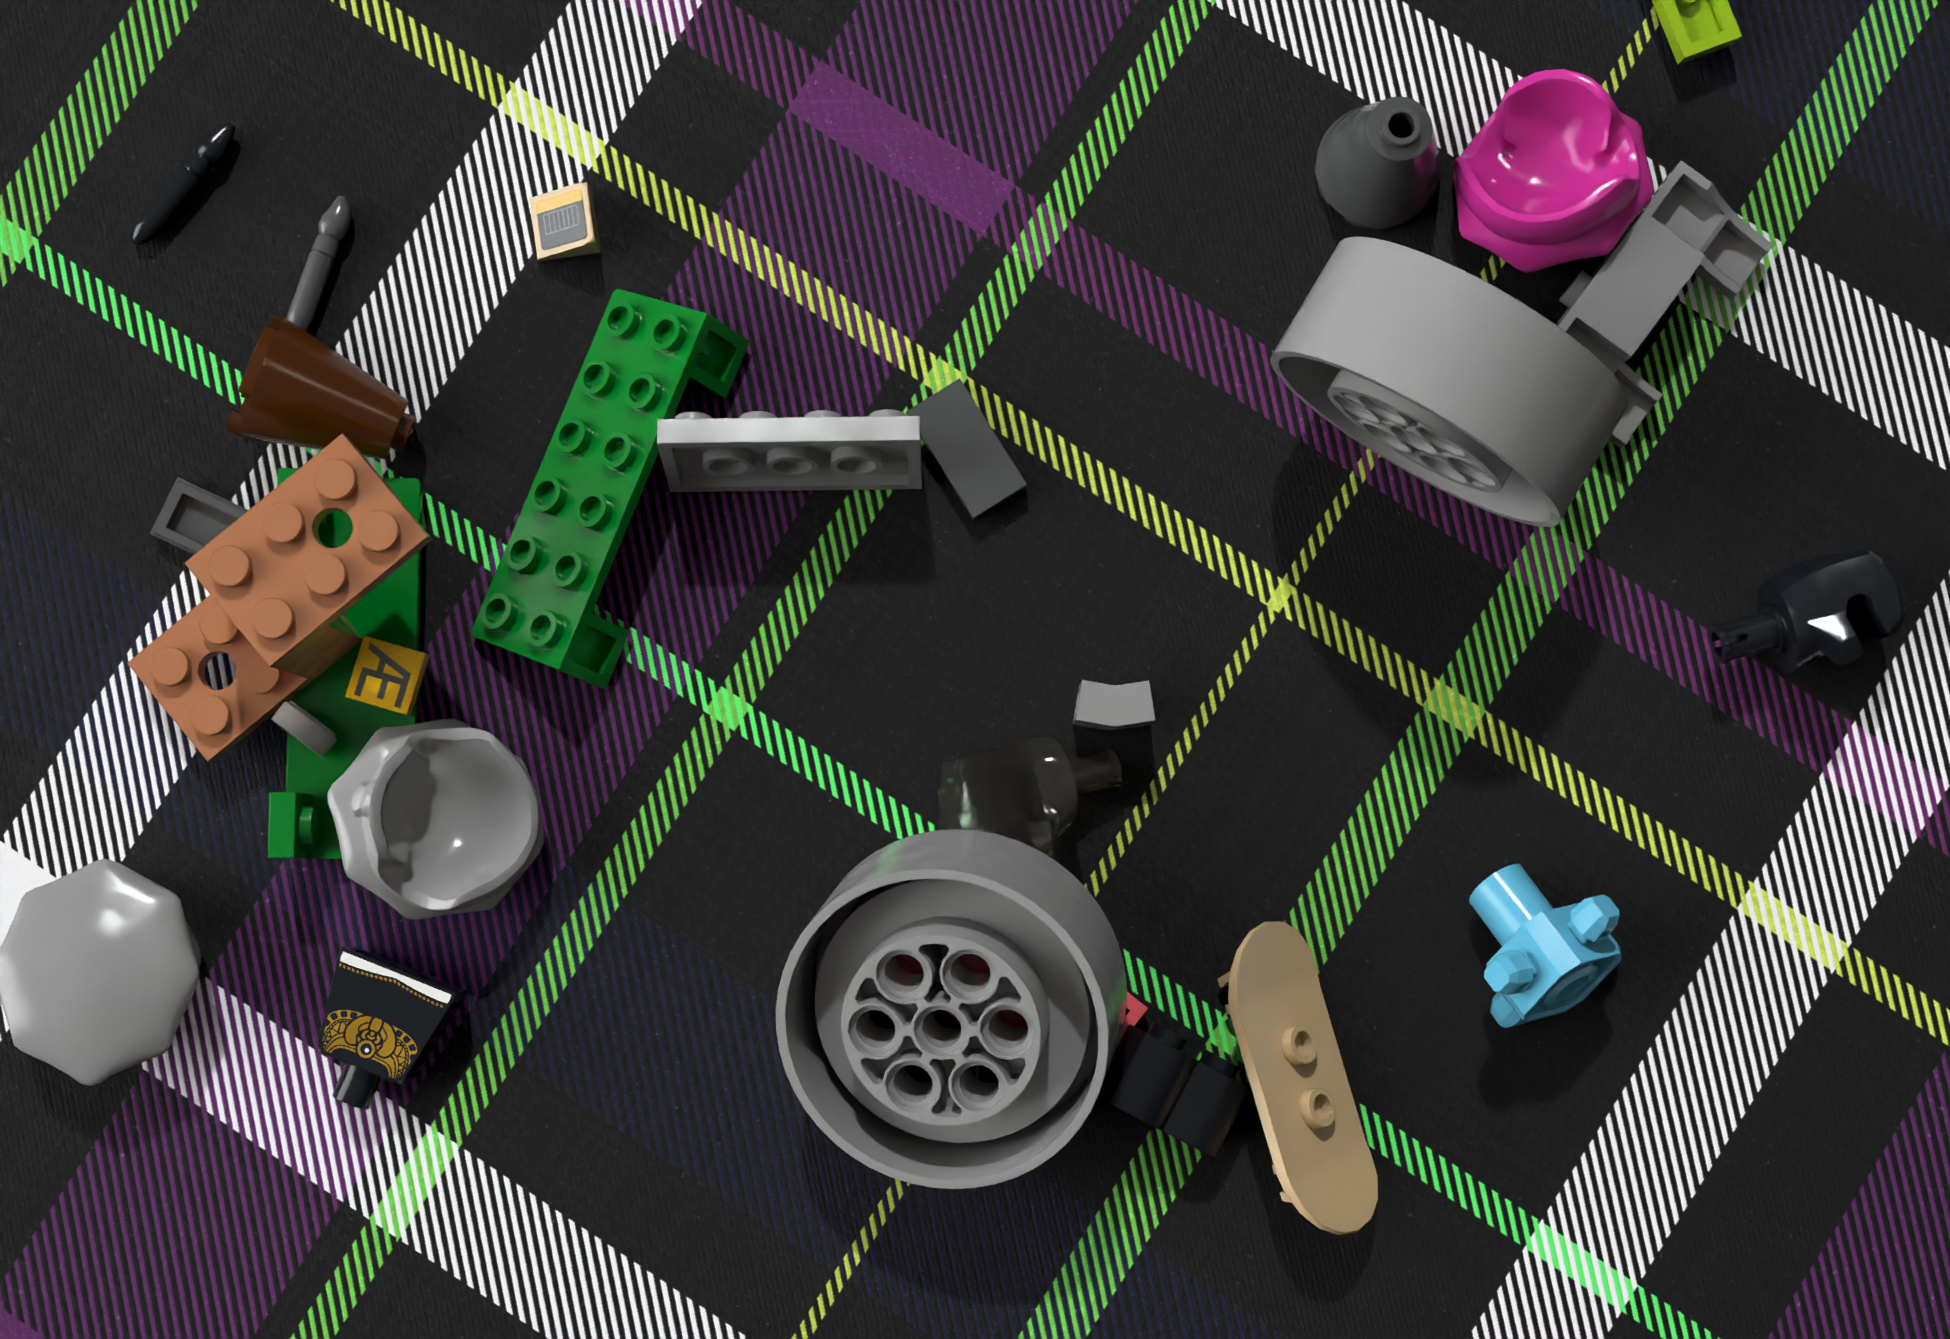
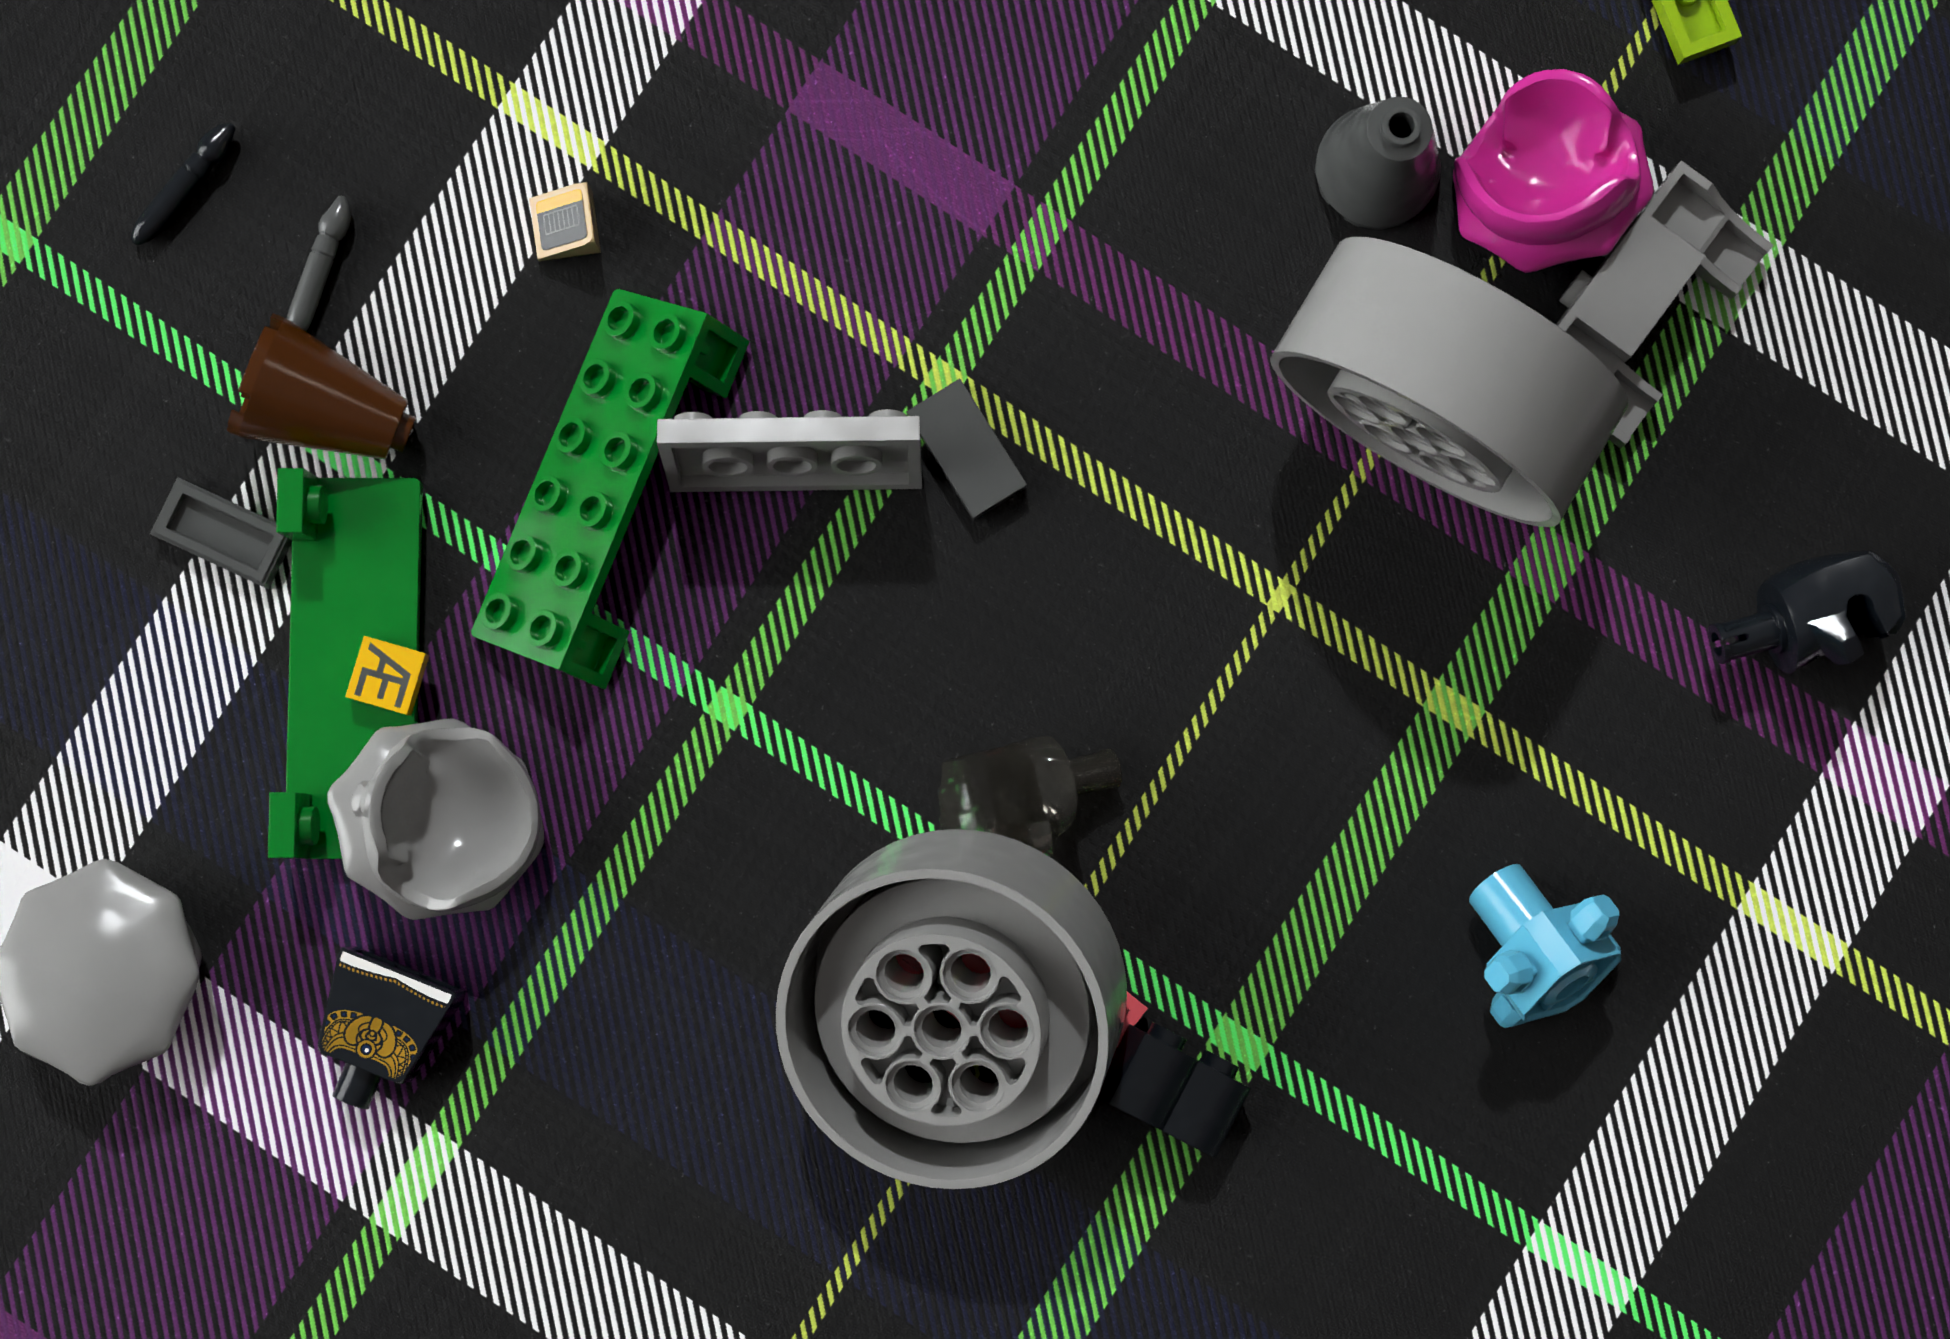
nougat bracket [127,433,433,762] -> none
light grey tile [271,701,337,758] -> none
light grey piece [1072,680,1155,731] -> none
tan piece [1217,921,1378,1235] -> none

